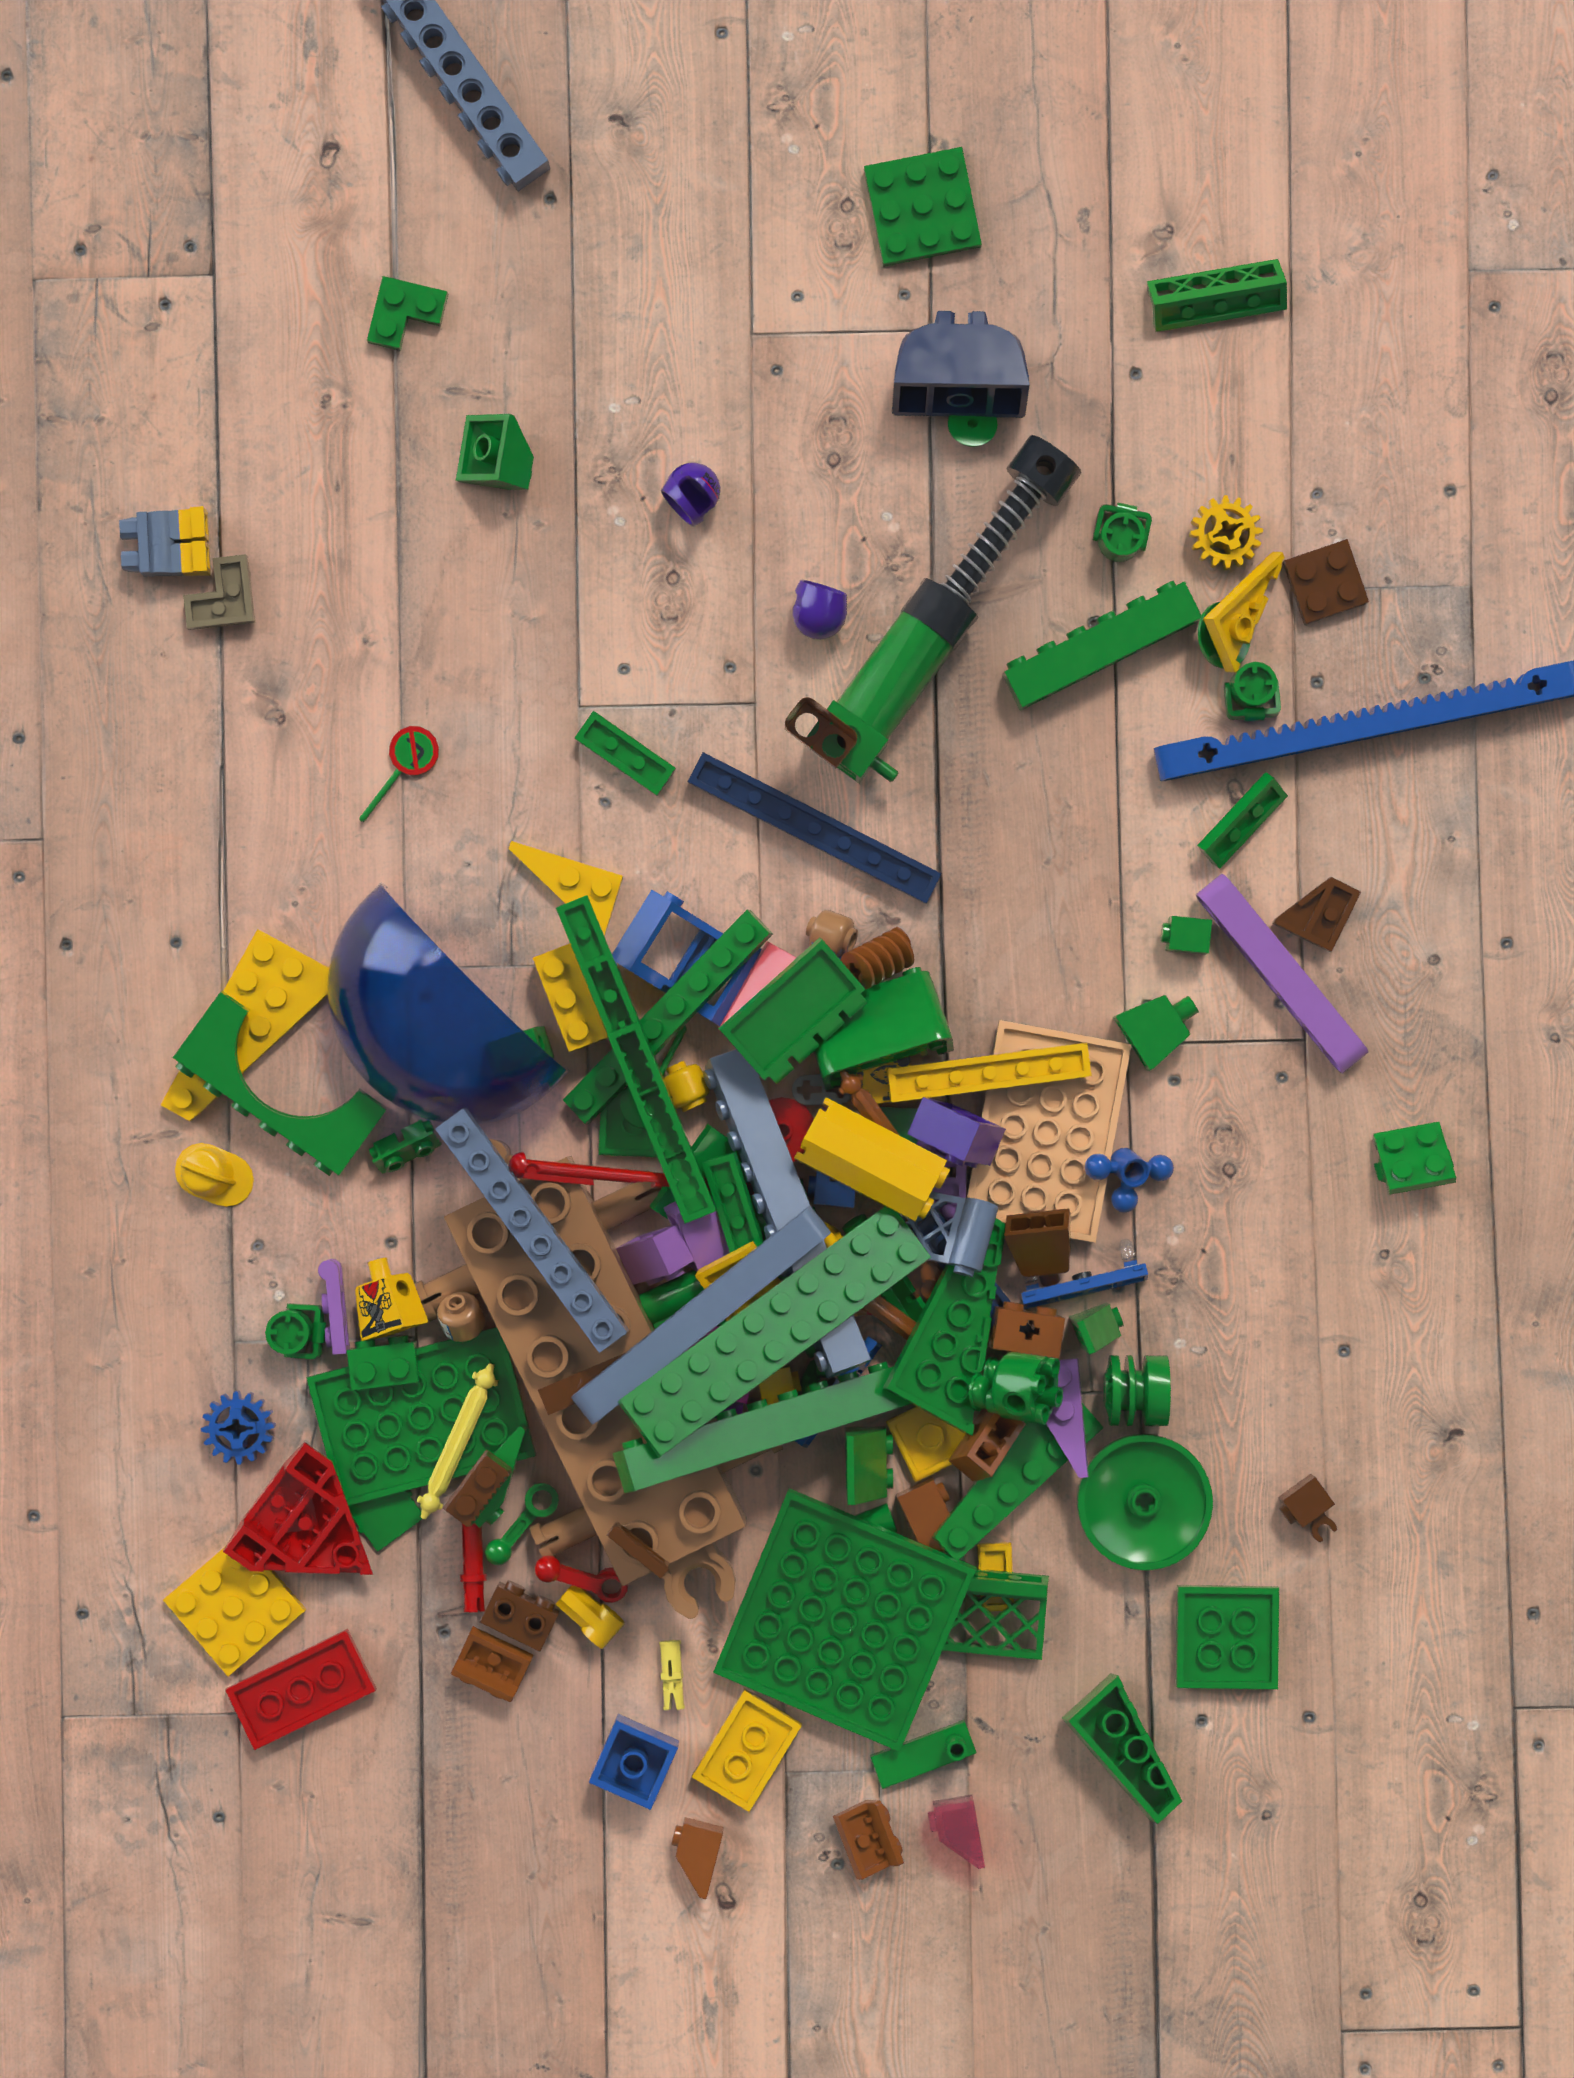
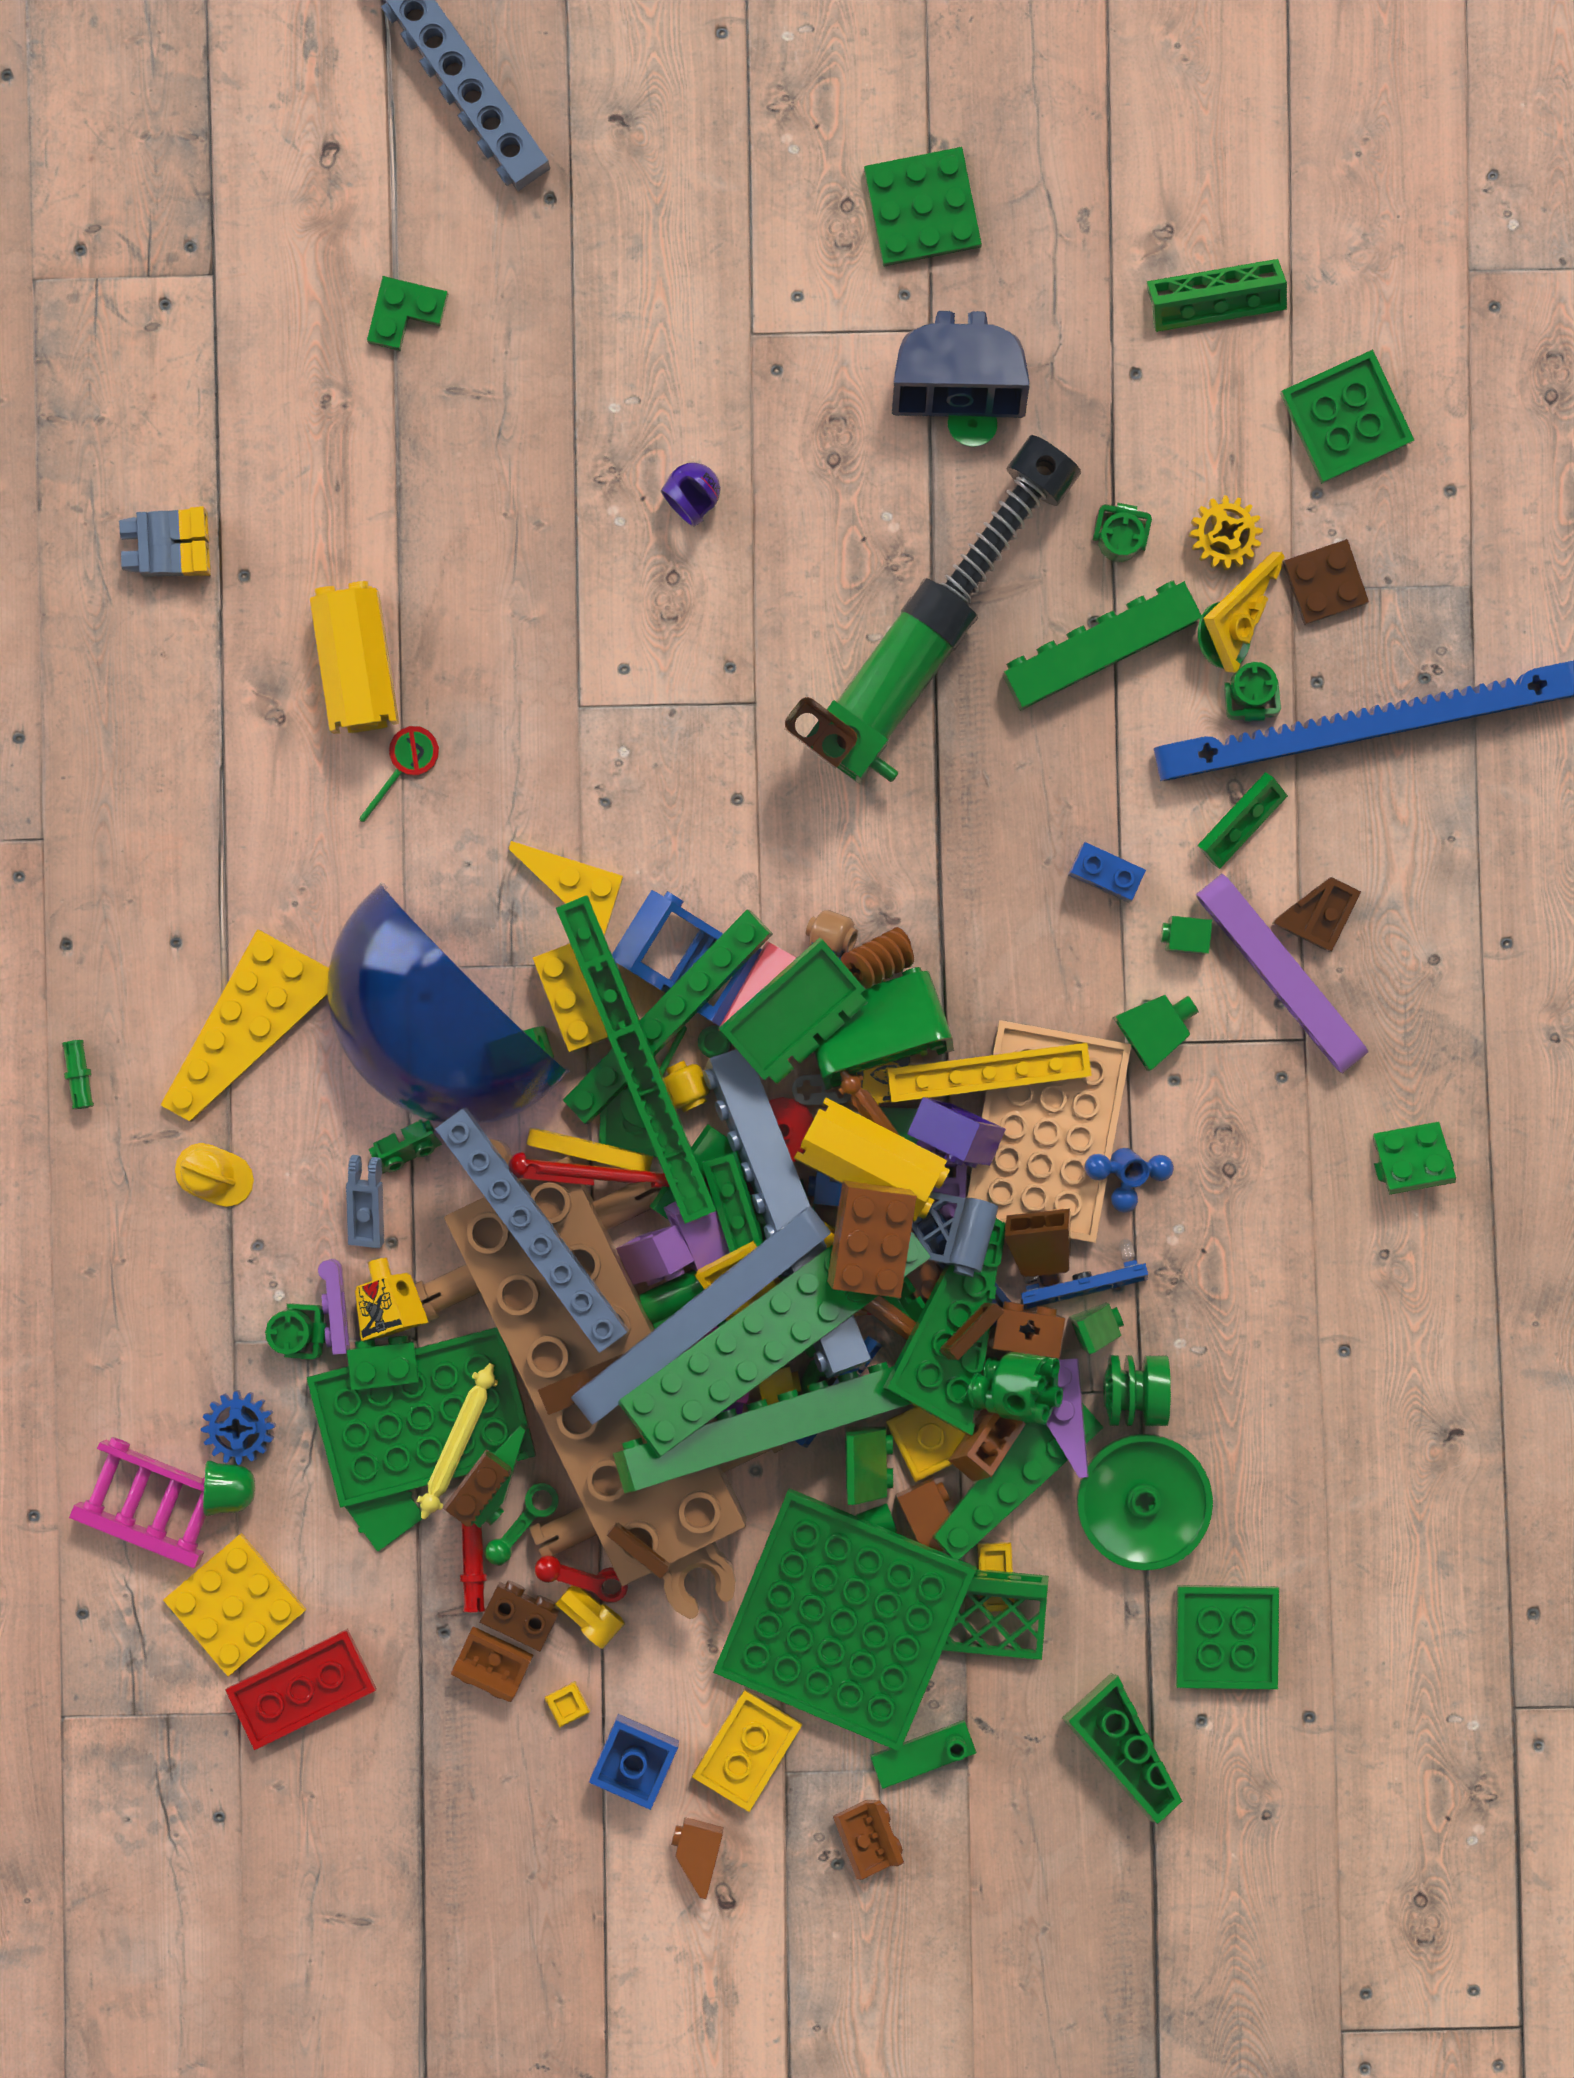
green arch [172,991,387,1176] -> none
dark tan plate [183,554,255,630] -> none
red wedge [223,1442,373,1575] -> none
medium nougat head [437,1292,485,1342] -> none
green slope [455,414,534,490] -> none
green plate [574,711,676,796] -> none
light yellow pin [659,1640,685,1710] -> none
dark blue plate [687,752,942,904] -> none
dark purple helmet [793,579,847,640] -> none
clear pink slope [928,1794,985,1869] -> none
reddish brown brick [1278,1474,1337,1542] -> none
none -> green pin [62,1040,94,1109]
none -> dark pink fence [69,1437,206,1568]
none -> green hair [203,1461,256,1516]
none -> yellow brick [310,581,399,734]
none -> sand blue hinge [346,1155,384,1248]
none -> yellow beam [526,1128,653,1172]
none -> yellow tile [545,1681,590,1727]
none -> green plate [698,1025,731,1058]
none -> dark orange brick [827,1180,917,1298]
none -> reddish brown tile [939,1303,1004,1360]
none -> blue brick [1068,842,1146,903]
none -> green plate [1280,349,1415,484]

